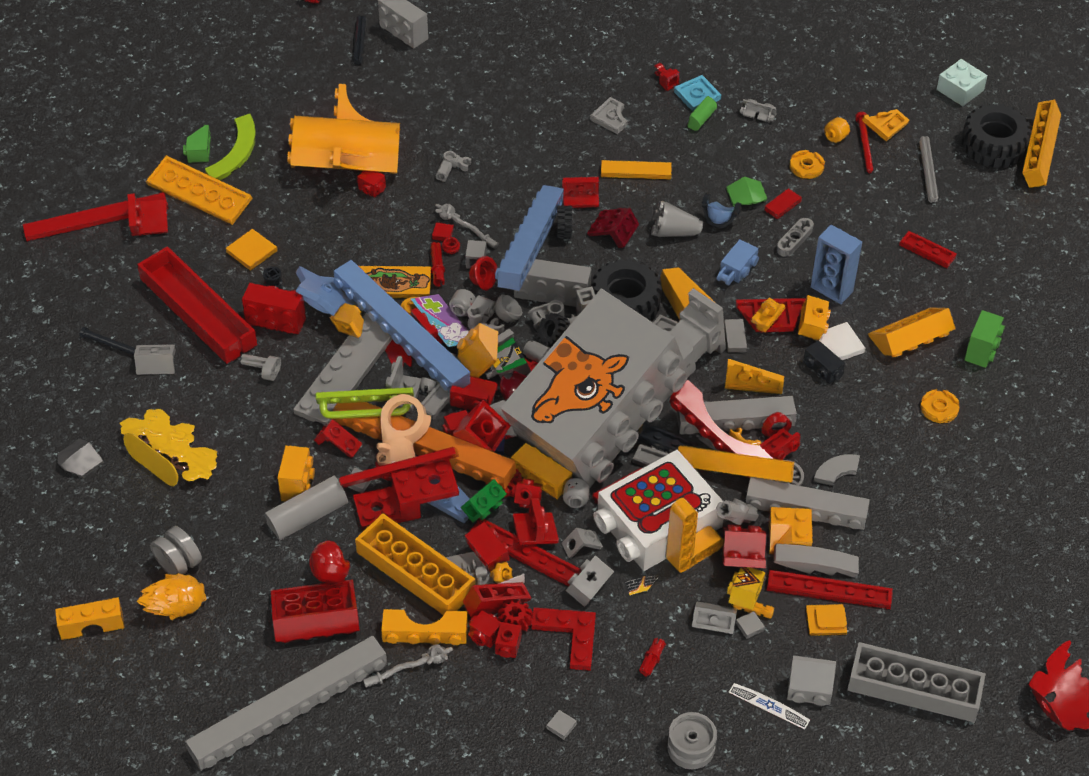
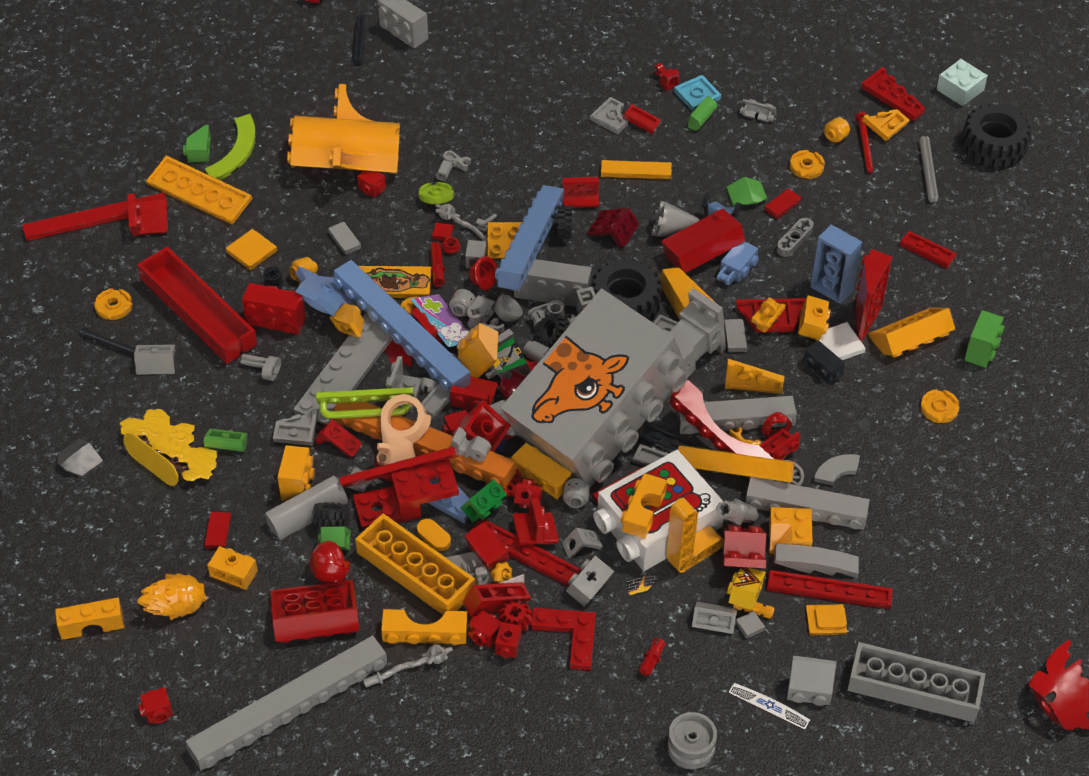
light grey wheel [150,526,202,575] -> none
light grey tile [547,710,577,740] -> none
light orange brick [1022,99,1061,188] -> none
none -> light orange tile [95,288,132,320]
none -> red brick [138,687,173,724]
none -> bright green brick [204,429,247,452]
none -> red tile [205,512,231,550]
none -> light orange brick [208,546,258,590]
none -> light grey wing [273,409,318,446]
none -> light orange head [289,257,318,283]
none -> black tyre [313,502,350,527]
none -> bright green brick [318,527,351,550]
none -> light grey tile [328,222,361,255]
none -> light orange tile [417,519,451,551]
none -> lime tile [419,182,454,204]
none -> light grey leg [451,427,491,462]
none -> light grey hand [476,214,497,231]
none -> light orange bracket [488,222,523,259]
none -> light orange arch [620,473,667,539]
none -> red tile [623,104,661,134]
none -> red brick [661,208,745,273]
none -> red slope [854,249,893,342]
none -> red wing [861,67,925,121]

